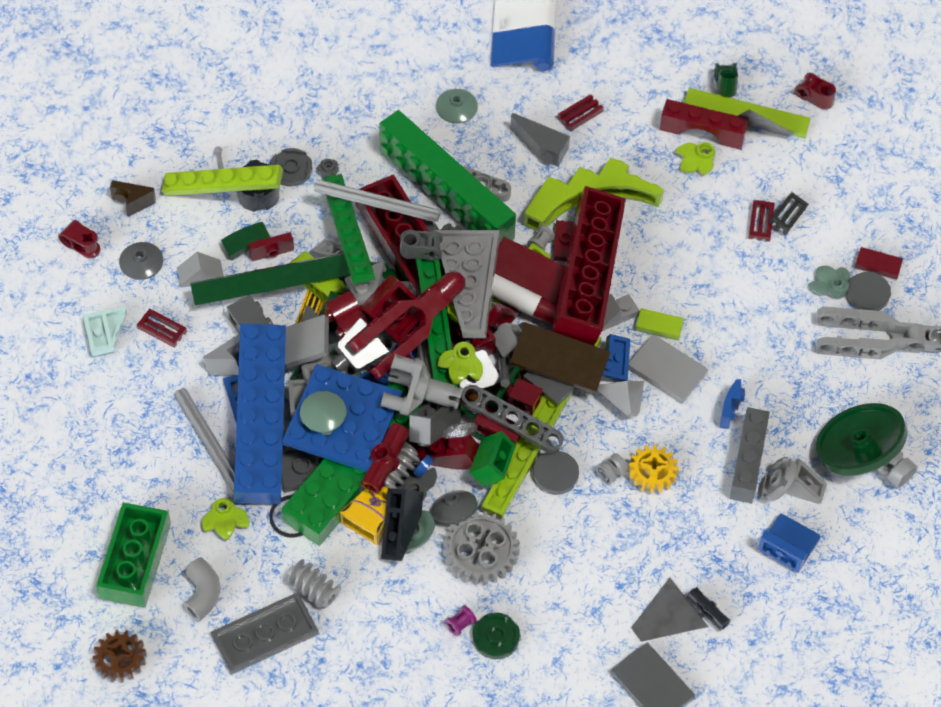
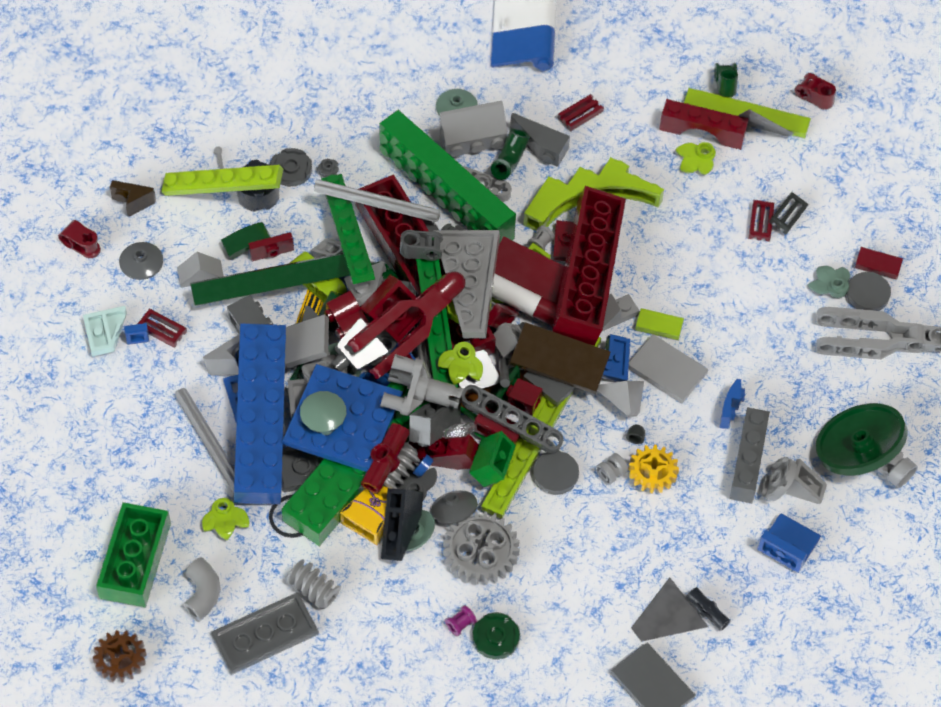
none -> blue tile [124,323,150,345]
none -> light grey slope [439,100,508,157]
none -> dark green cylinder [491,129,530,180]
none -> pearl dark grey hinge [626,424,645,444]

